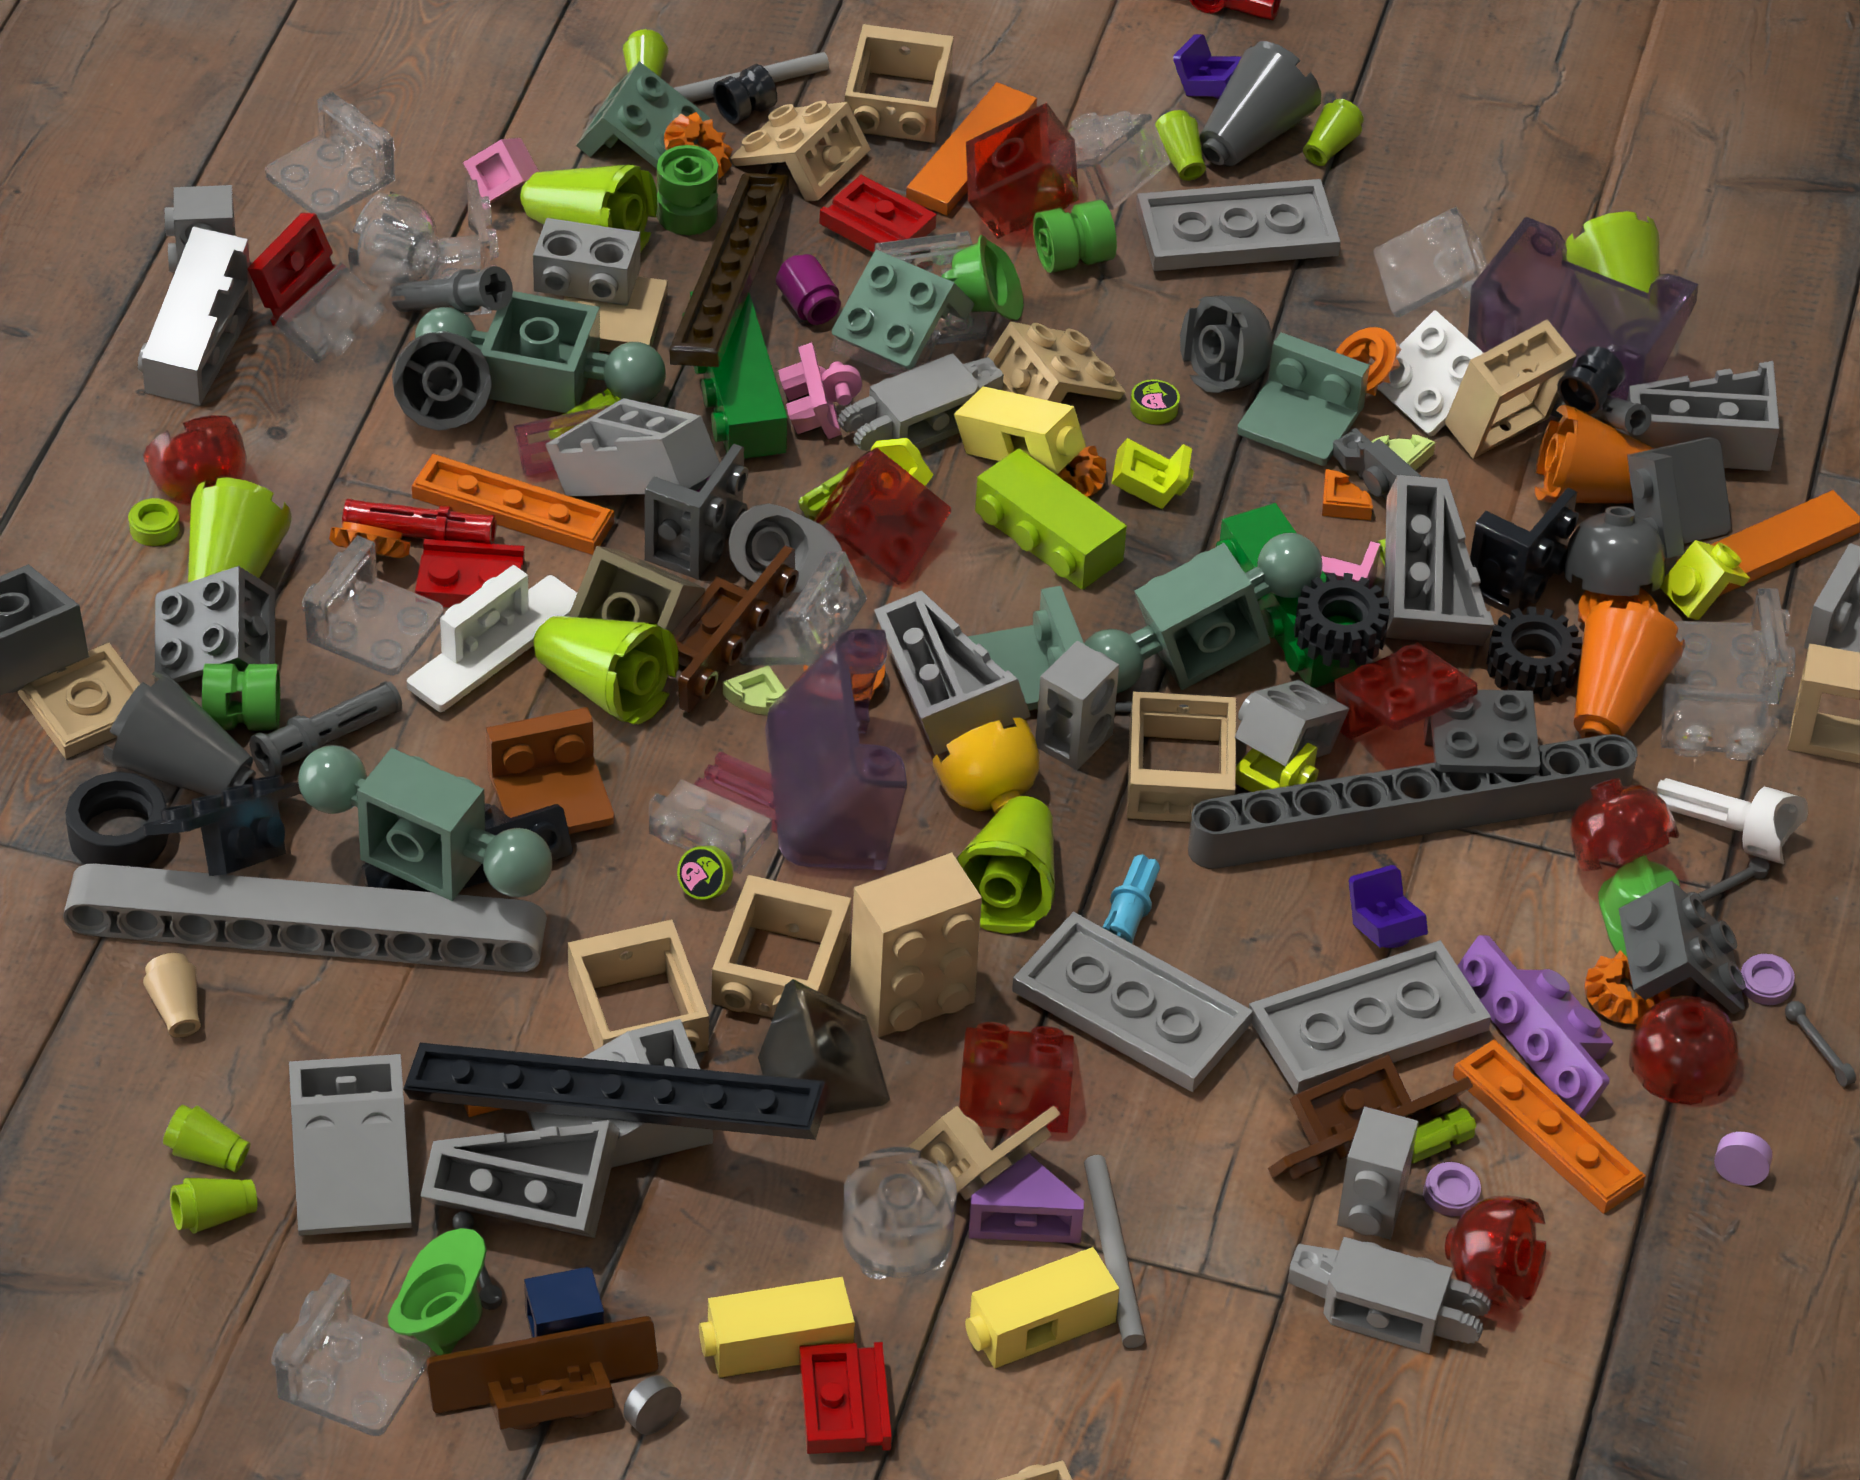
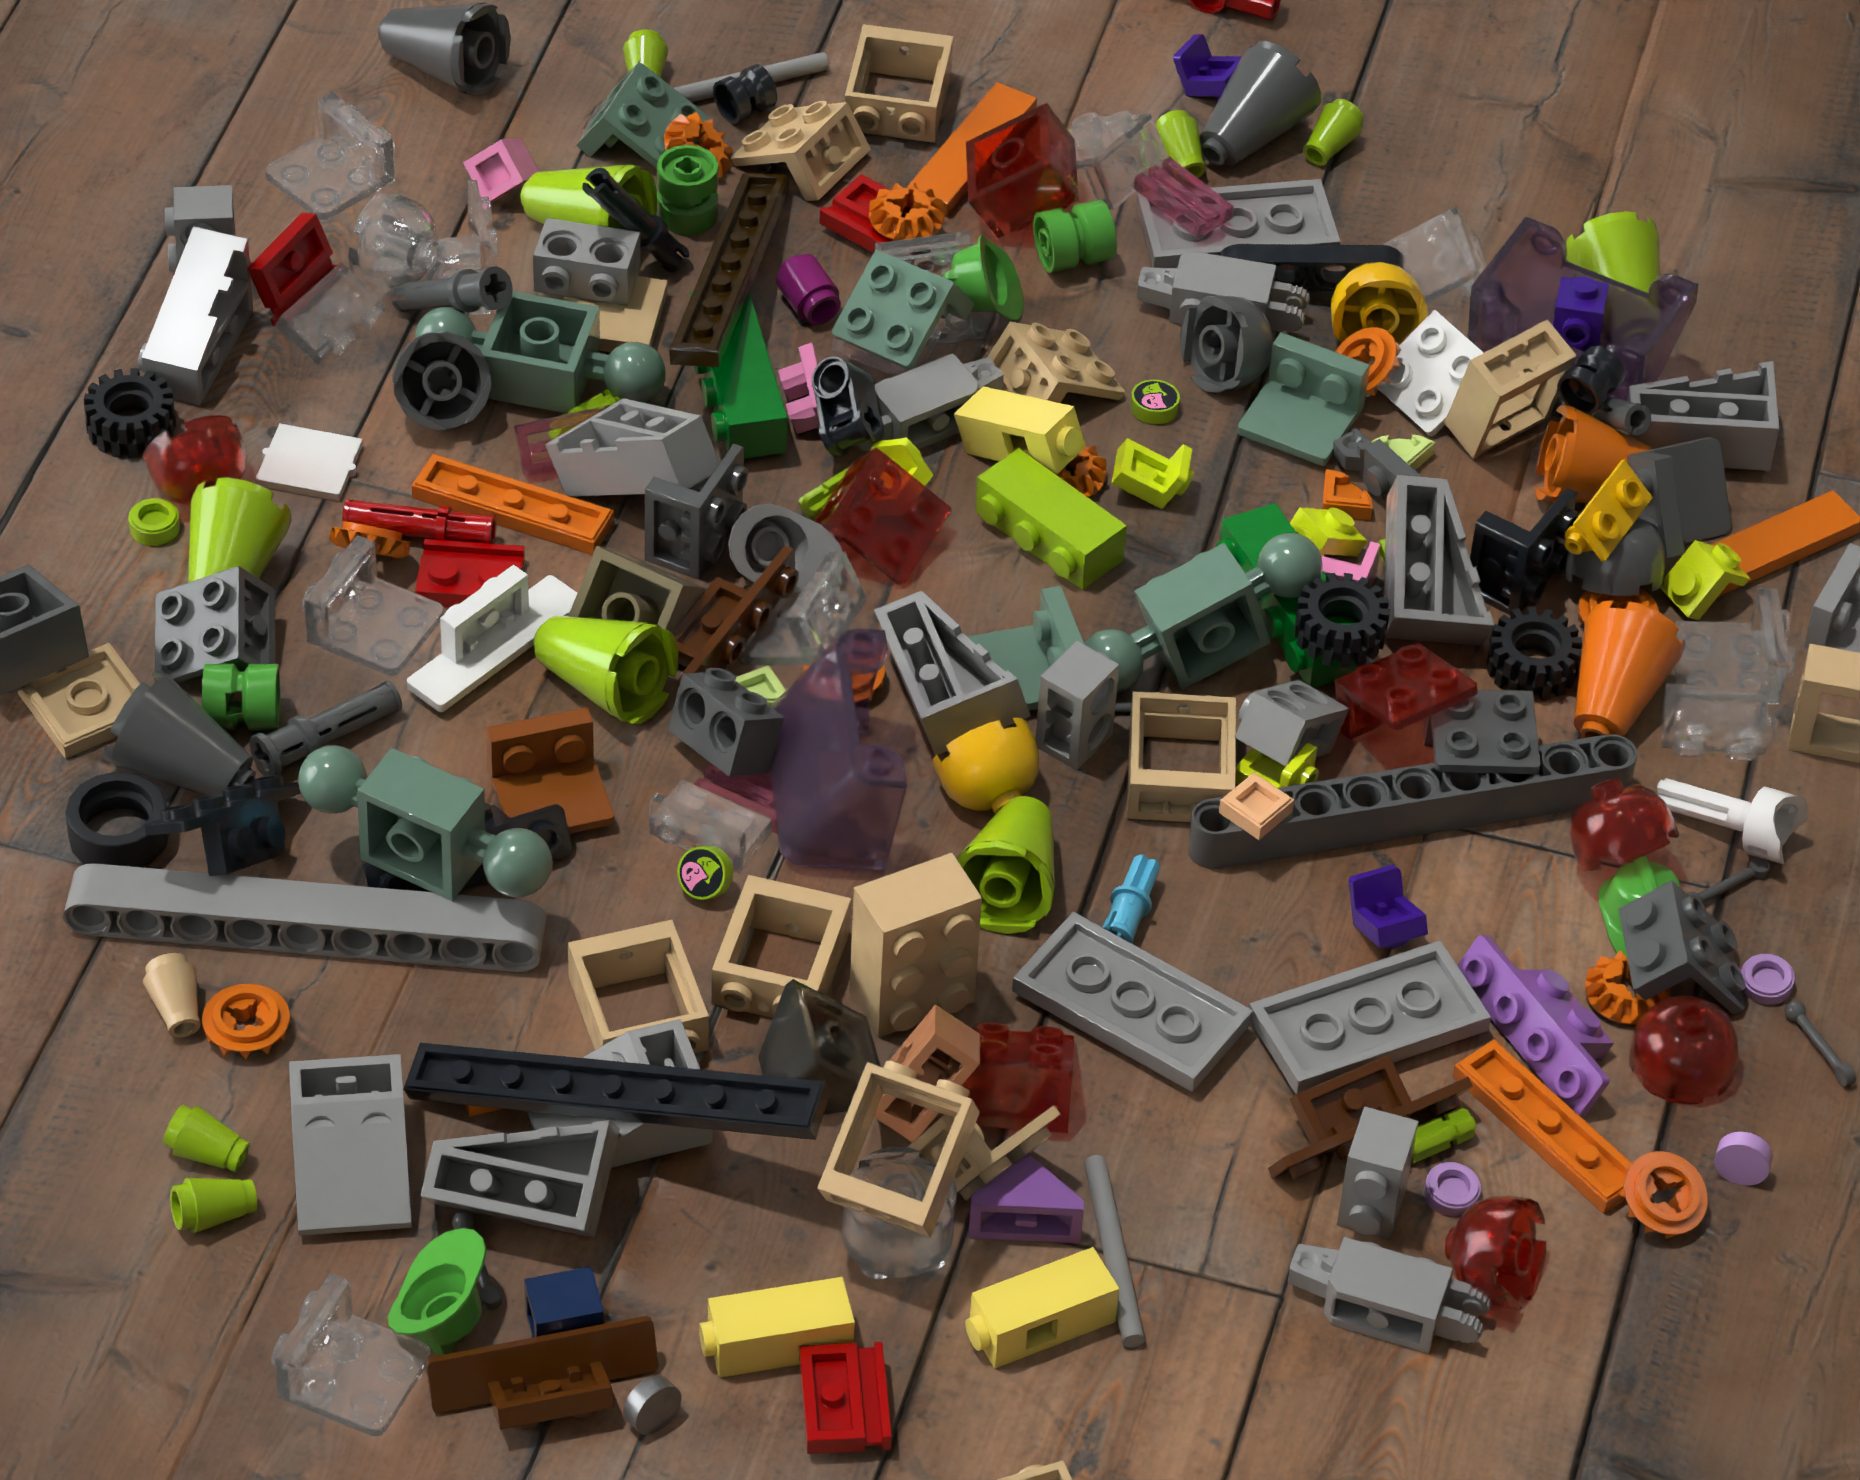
none -> black tyre [84,368,176,458]
none -> orange gear [202,984,291,1059]
none -> white piece [255,423,363,502]
none -> dark grey cone [378,3,511,96]
none -> black pin [582,168,689,272]
none -> dark grey brick [668,668,785,777]
none -> black piece [812,356,884,458]
none -> tan window [817,1061,980,1238]
none -> orange gear [869,183,945,242]
none -> nougat brick [874,1004,980,1143]
none -> clear pink tile [1134,157,1234,238]
none -> light grey hinge [1137,251,1310,333]
none -> light nougat tile [1219,772,1294,840]
none -> black beam [1220,244,1405,291]
none -> neon yellow bracket [1290,507,1367,557]
none -> yellow cylinder [1331,262,1428,361]
none -> dark purple bracket [1553,276,1609,352]
none -> yellow hinge [1564,459,1653,562]
none -> orange gear [1620,1151,1708,1239]

